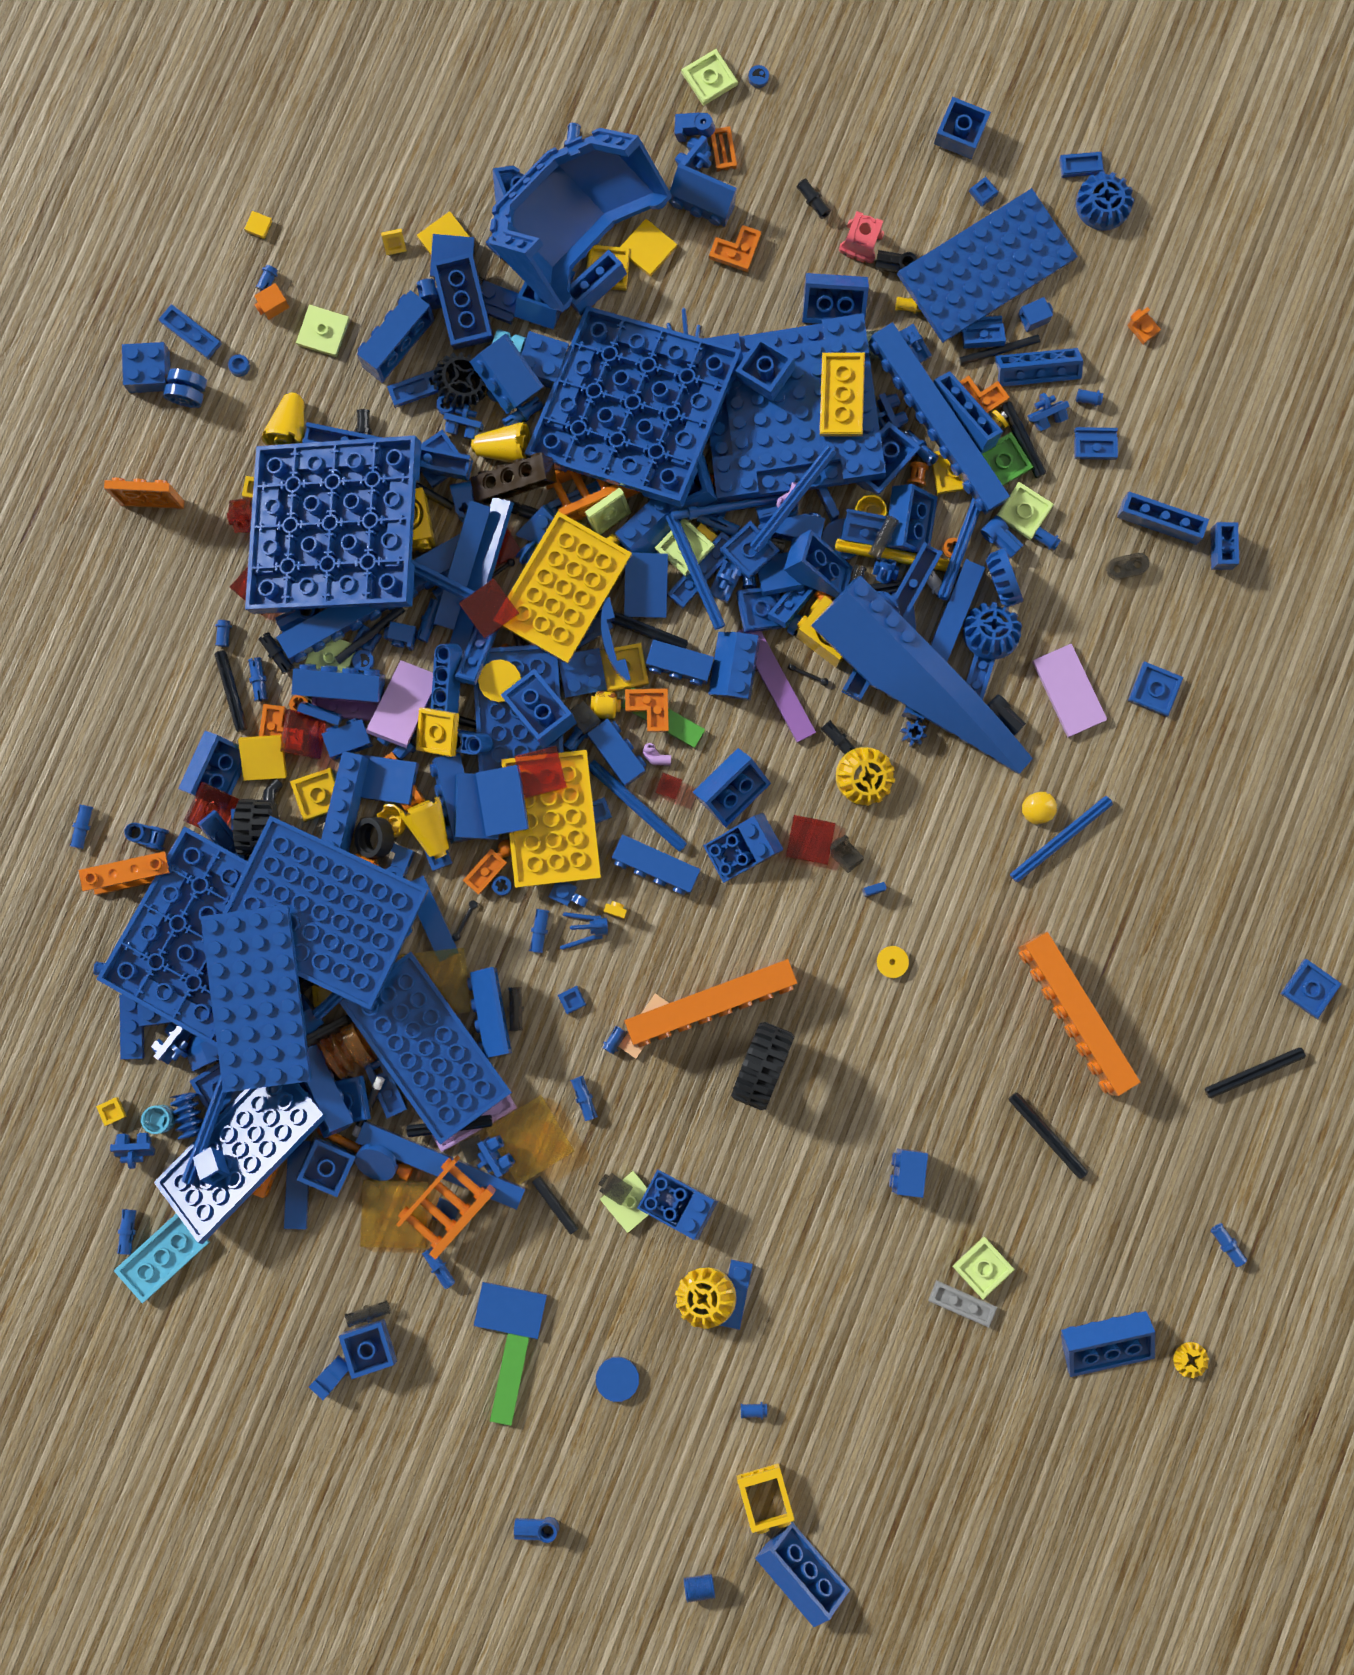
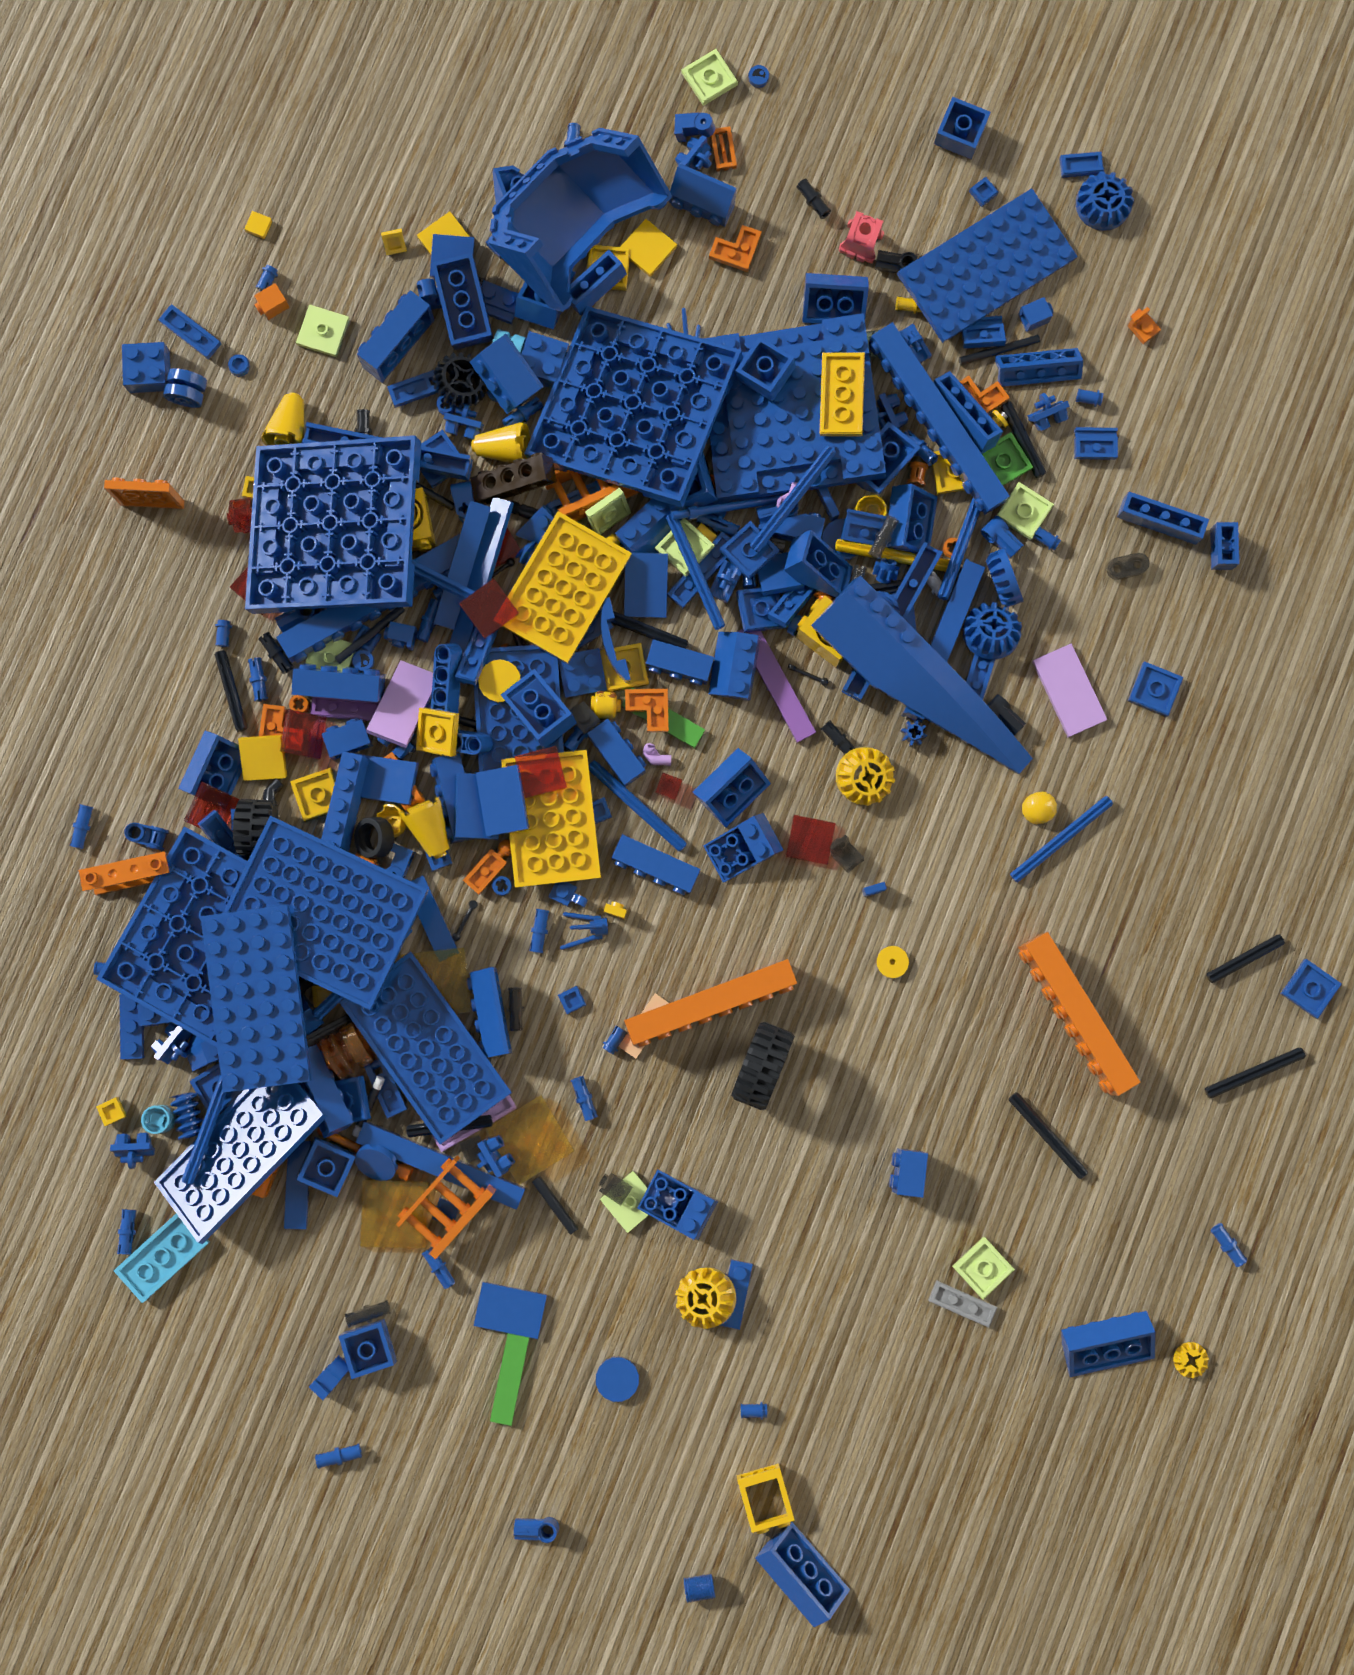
brick [193,1147,230,1185] -> none
blue tile [297,701,343,725] -> none
none -> blue pin [315,1444,362,1469]
none -> black axle [1207,934,1285,983]

